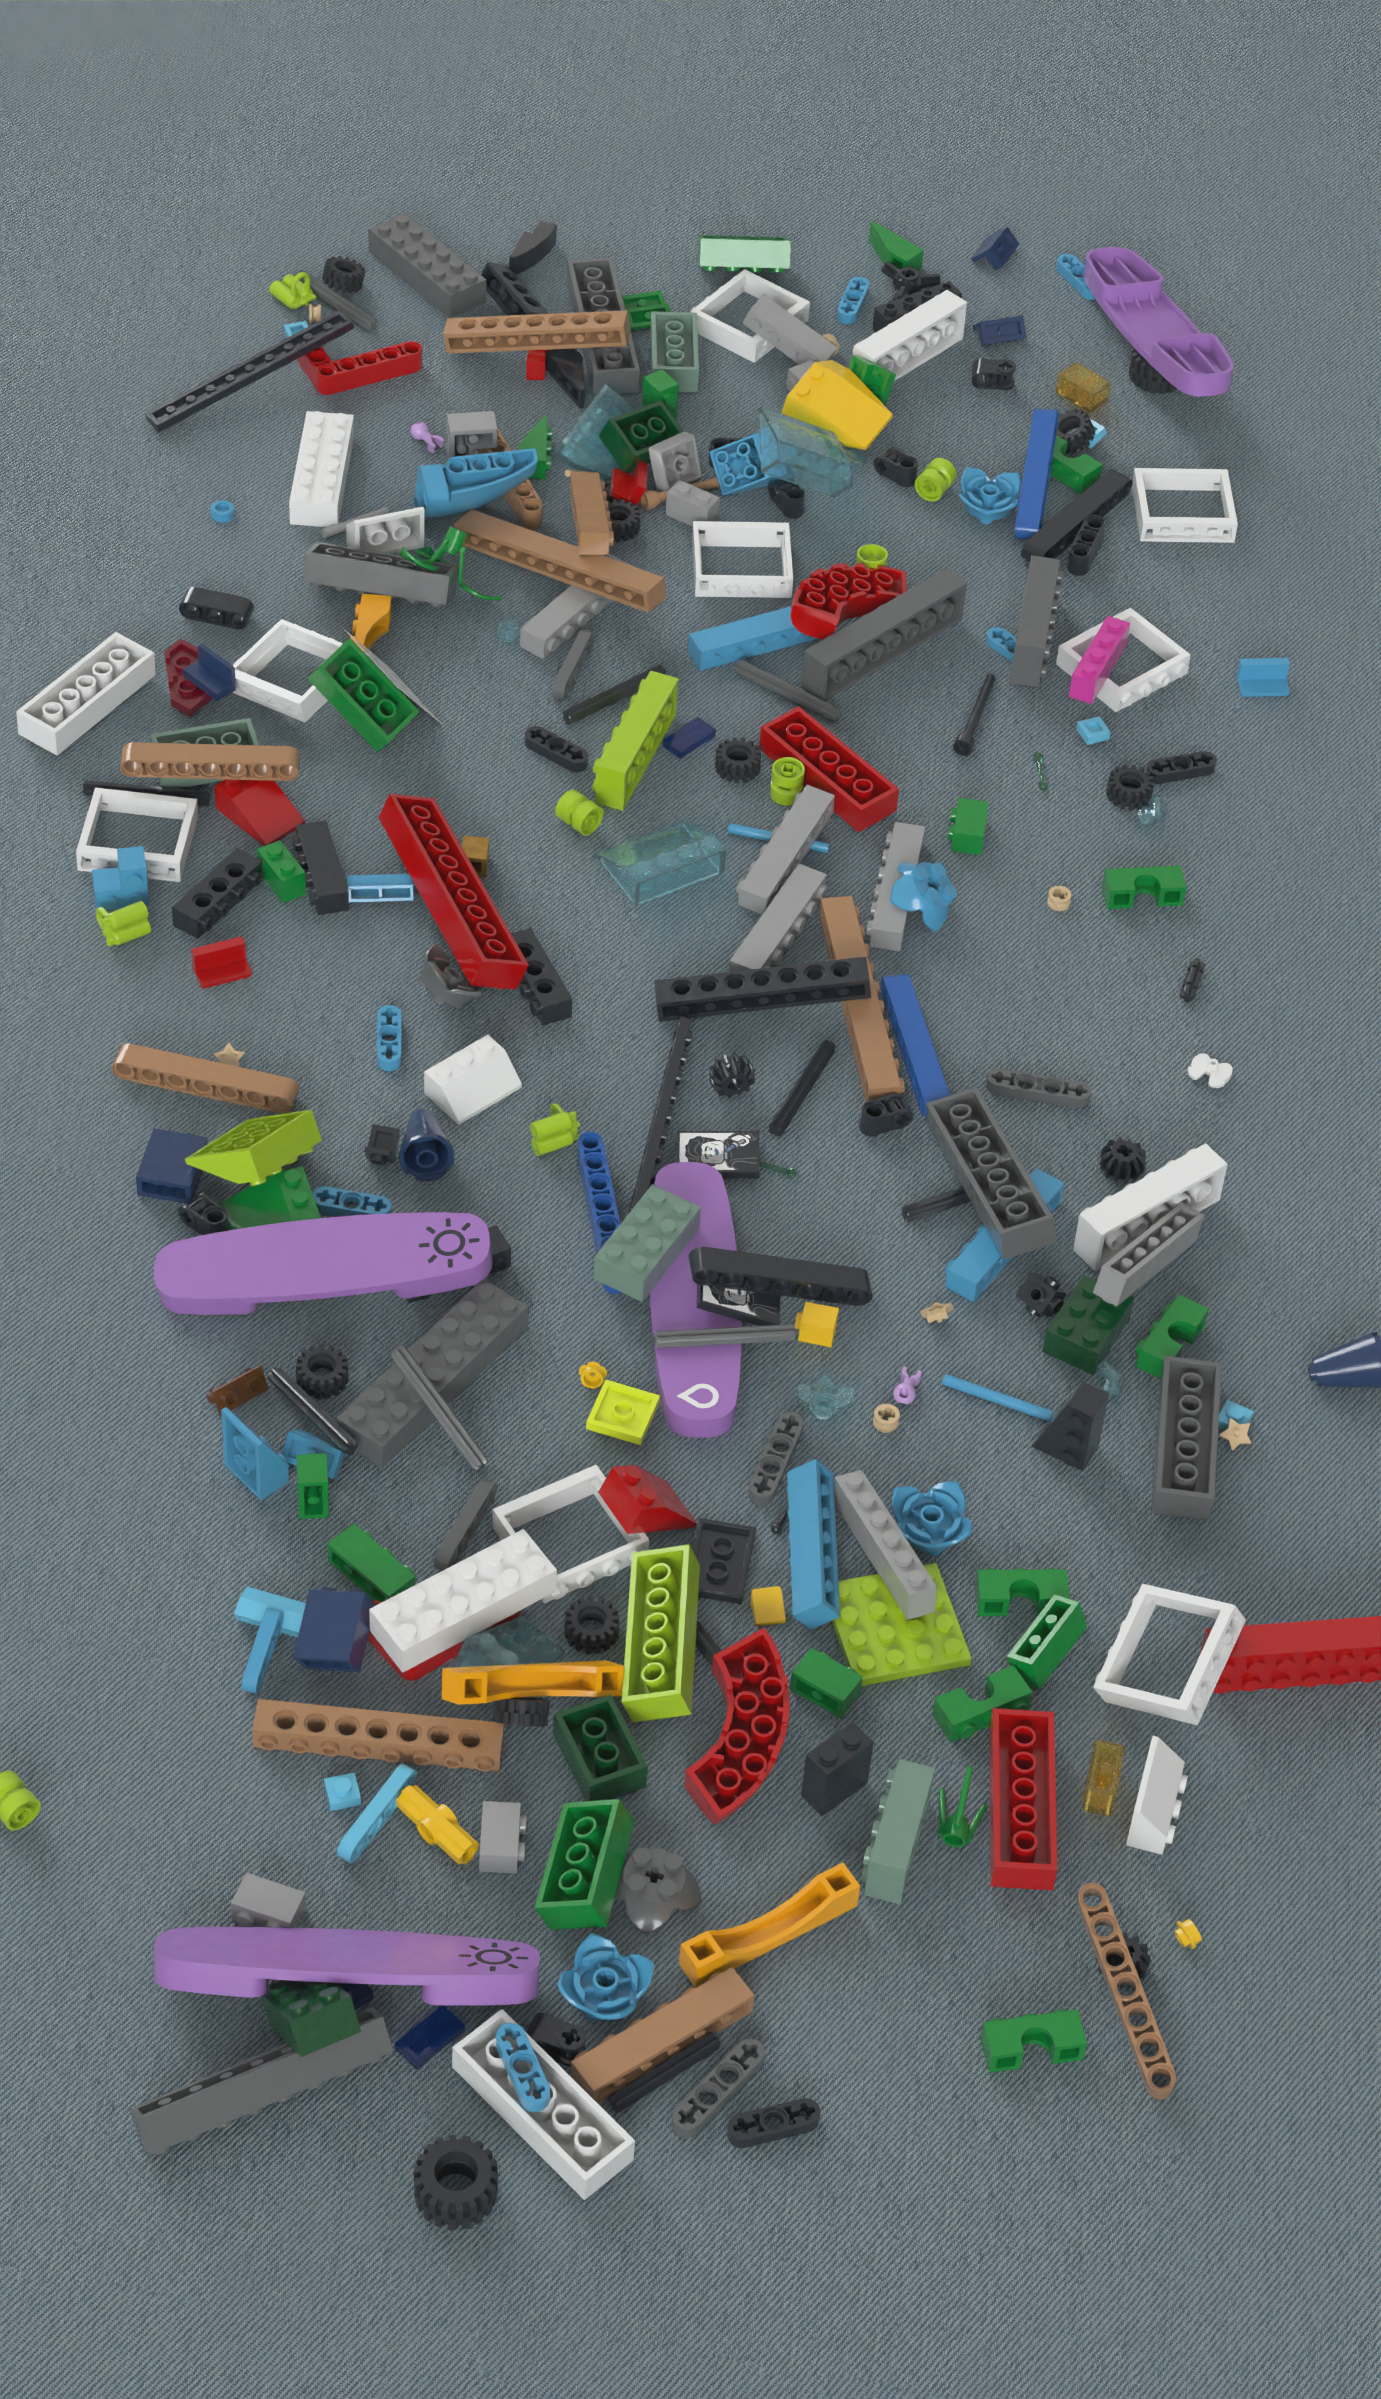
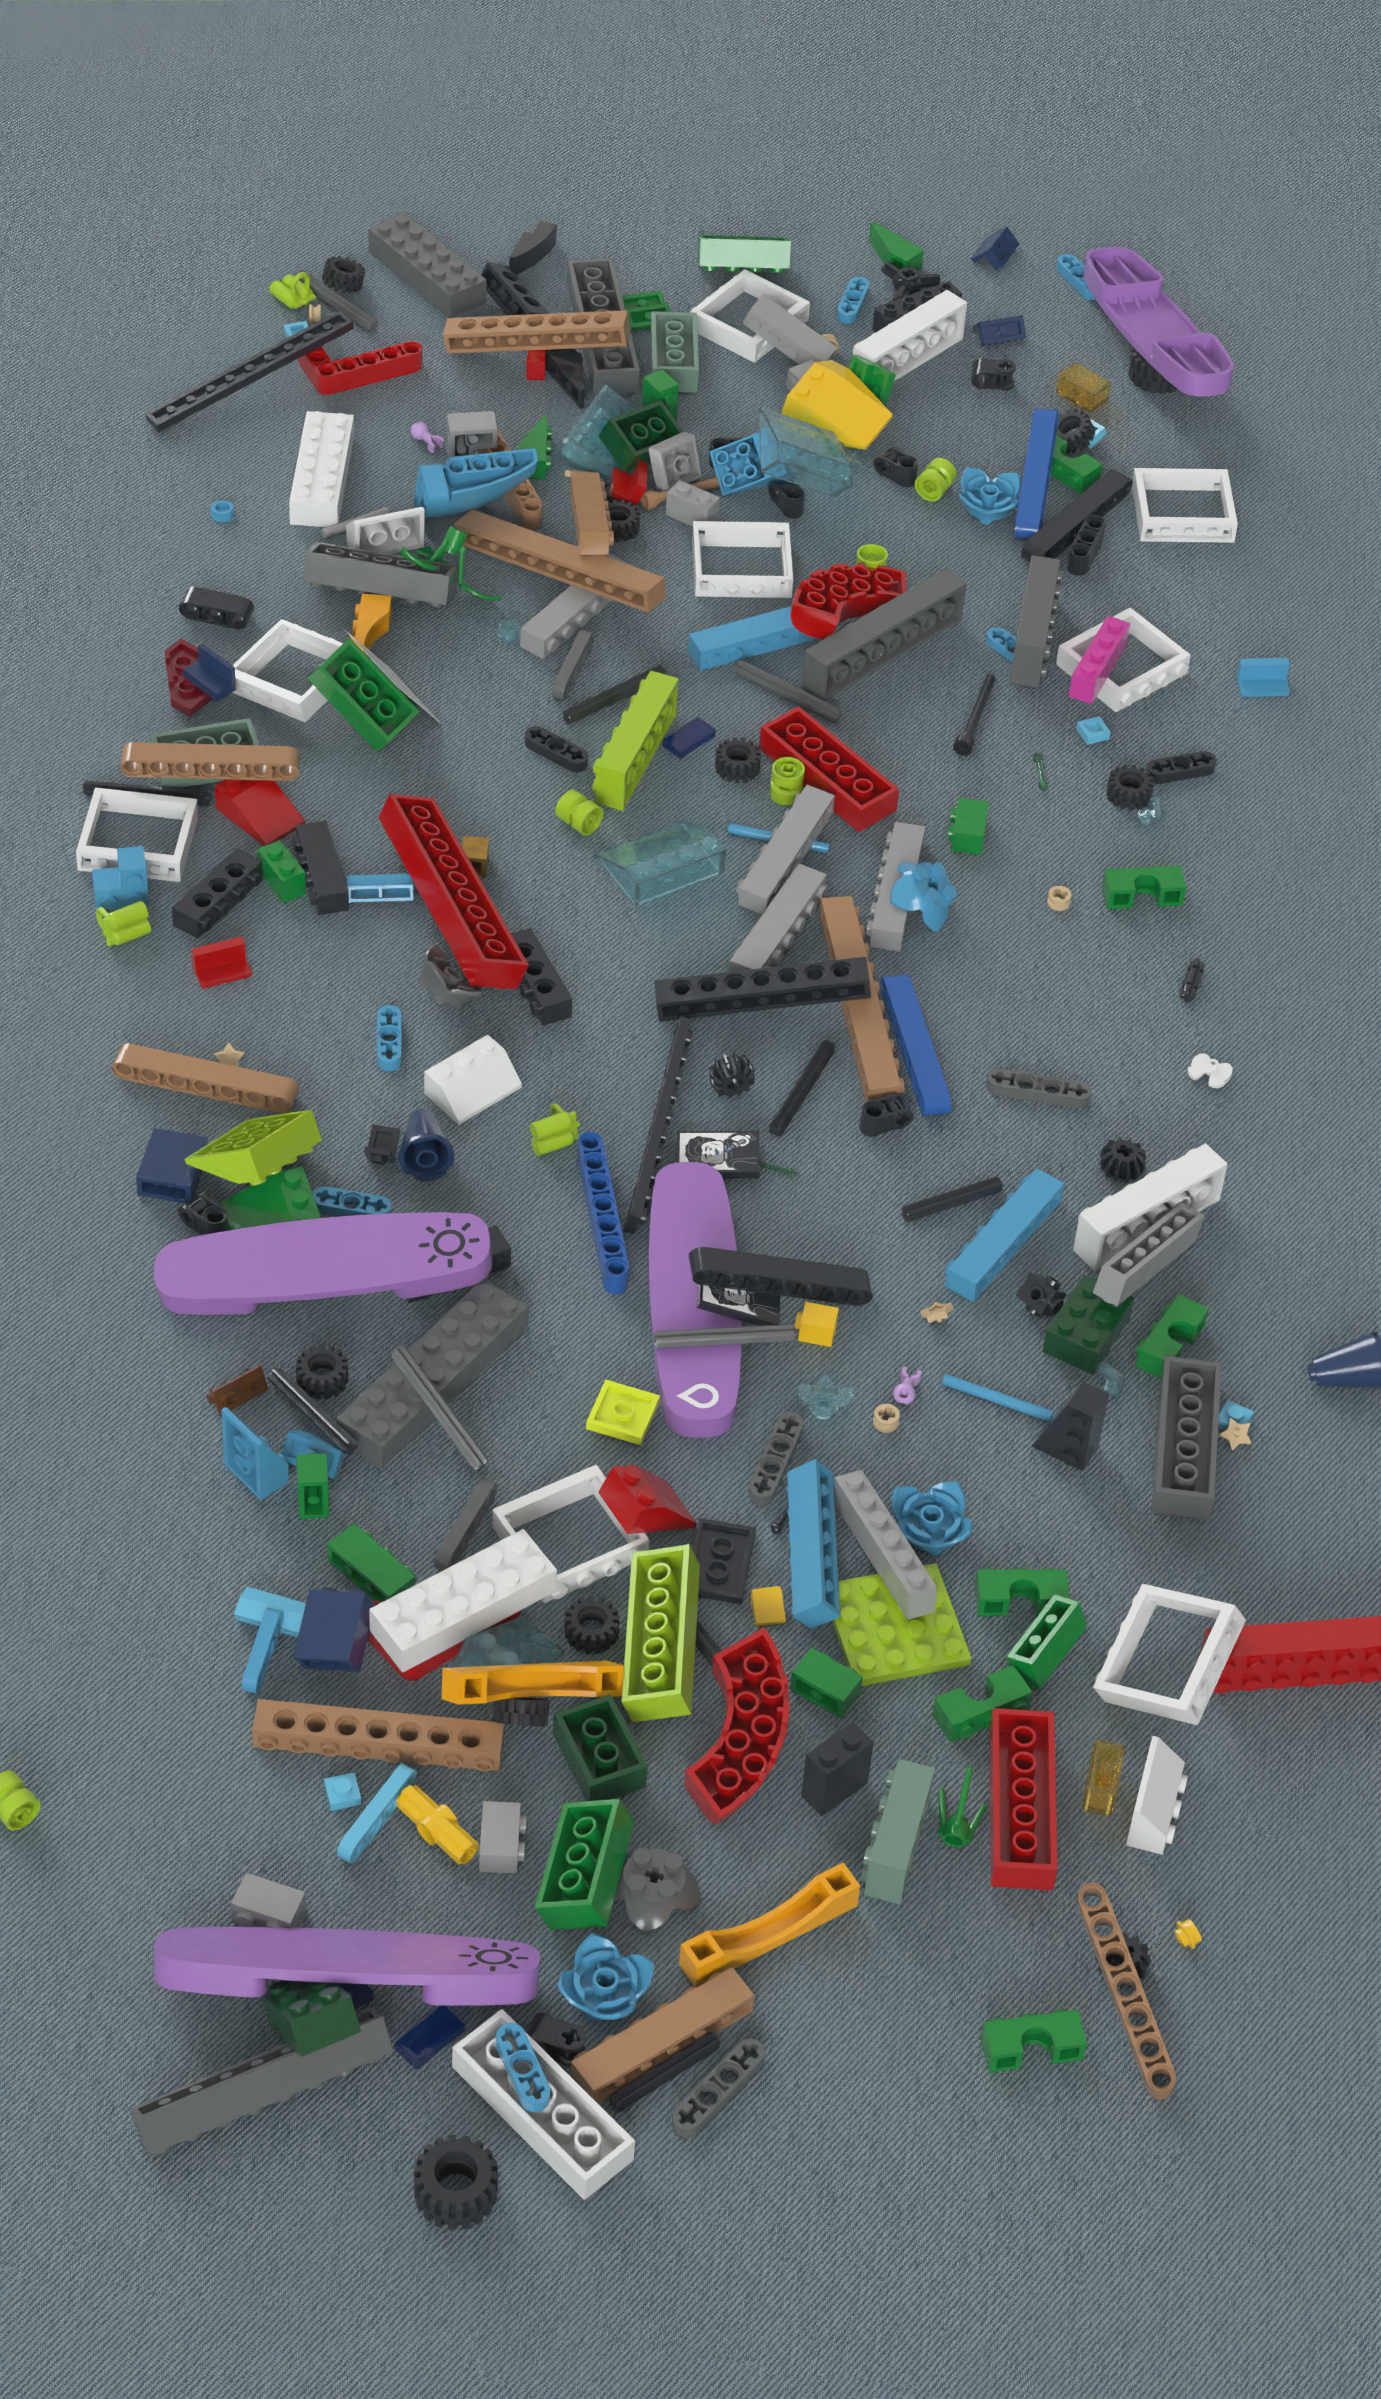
white brick [16,632,156,755] -> none
yellow plate [579,1362,607,1389] -> none
sand green brick [593,1184,701,1302] -> none
black beam [727,2098,821,2148] -> none
dark grey brick [926,1087,1057,1259] -> none

